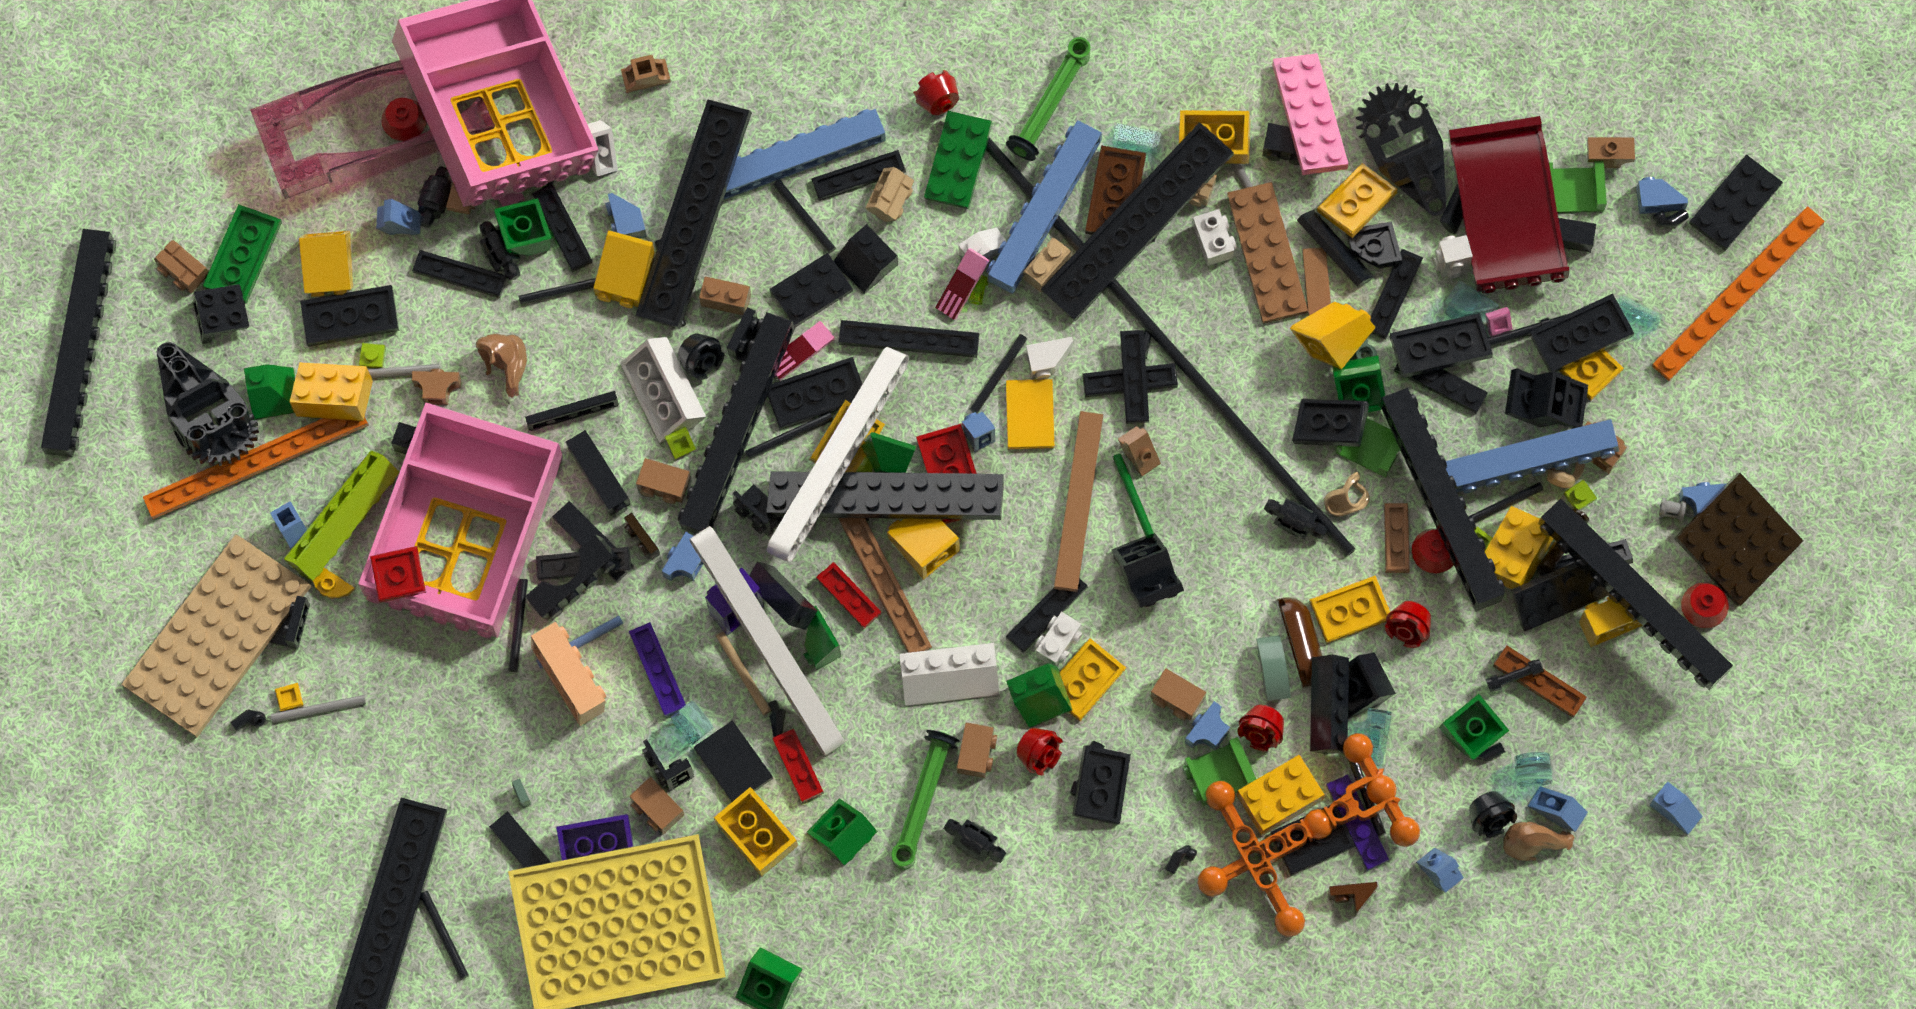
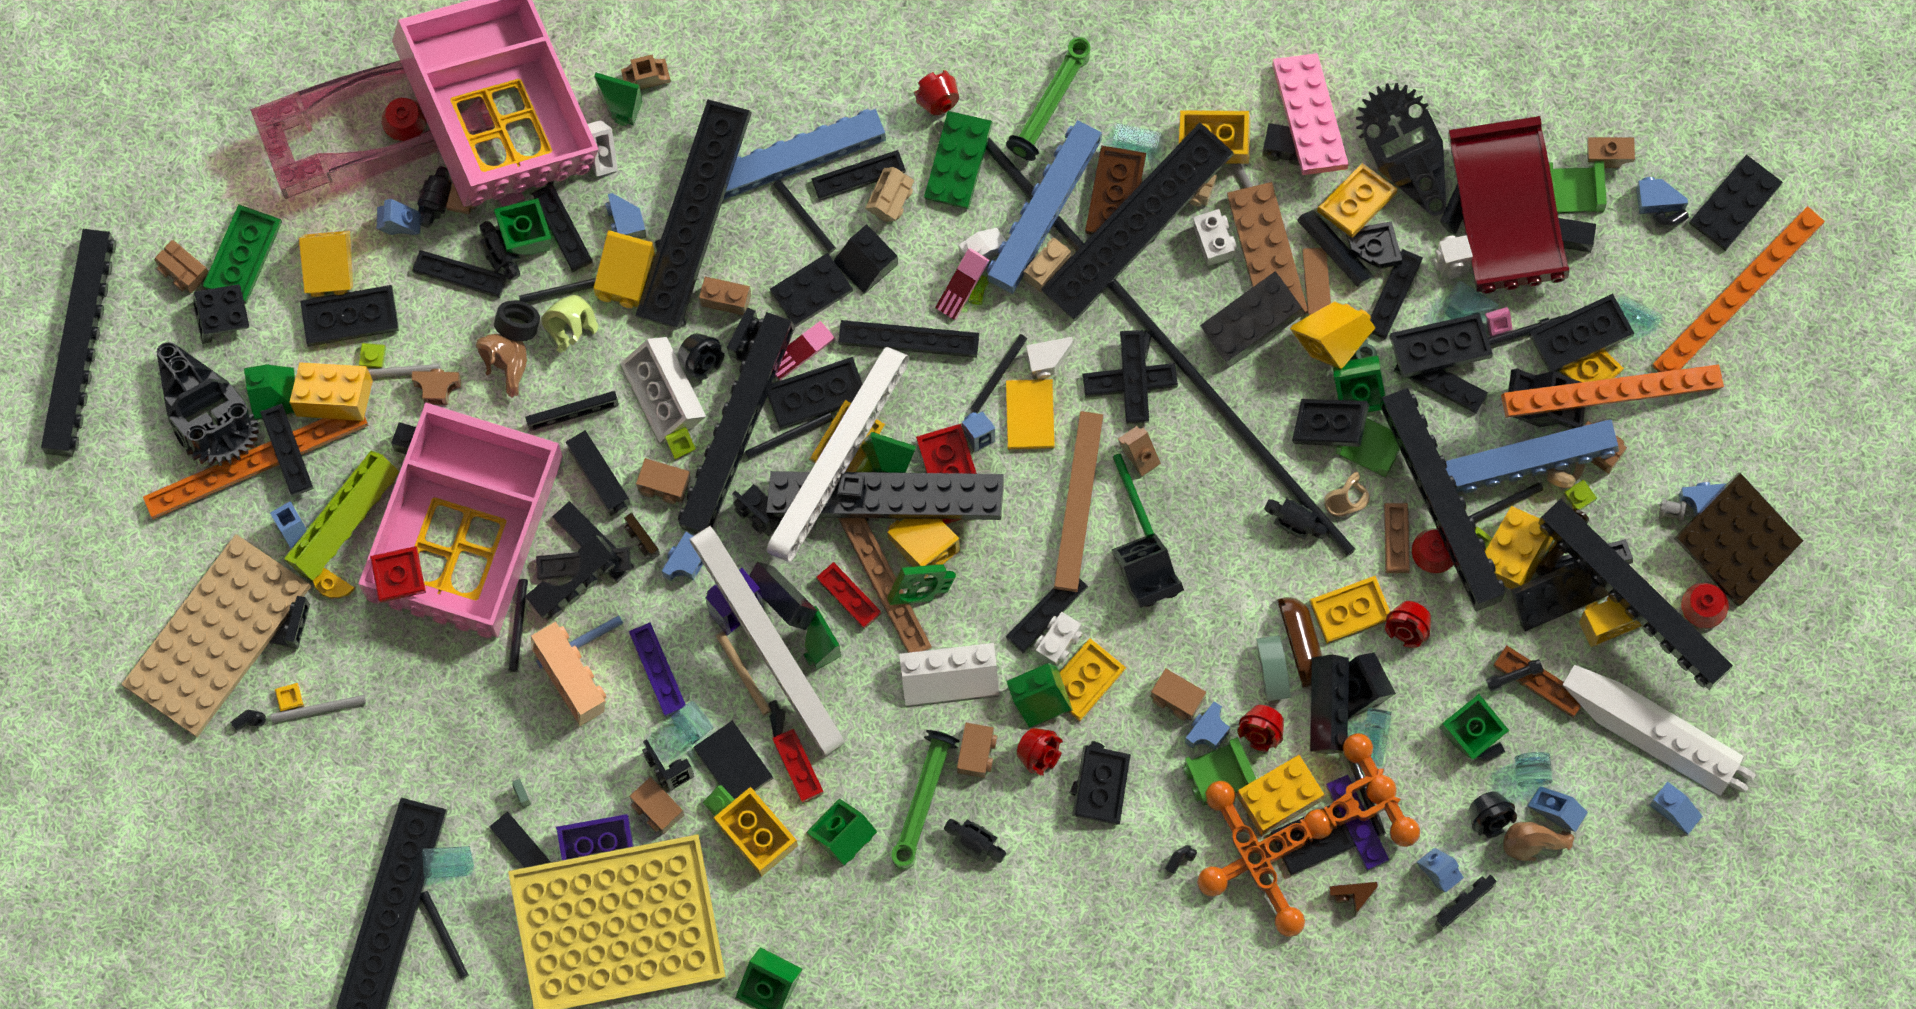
none -> black tile [260,404,314,497]
none -> clear light blue slope [422,846,474,878]
none -> black tyre [494,300,540,342]
none -> yellowish green piece [541,295,598,353]
none -> green slope [594,72,643,126]
none -> bright green plate [703,785,735,816]
none -> black tile [837,473,865,500]
none -> green piece [887,564,956,605]
none -> black brick [1200,271,1306,367]
none -> black plate [1435,875,1497,932]
none -> orange plate [1501,364,1724,418]
none -> white hinge [1563,665,1756,796]

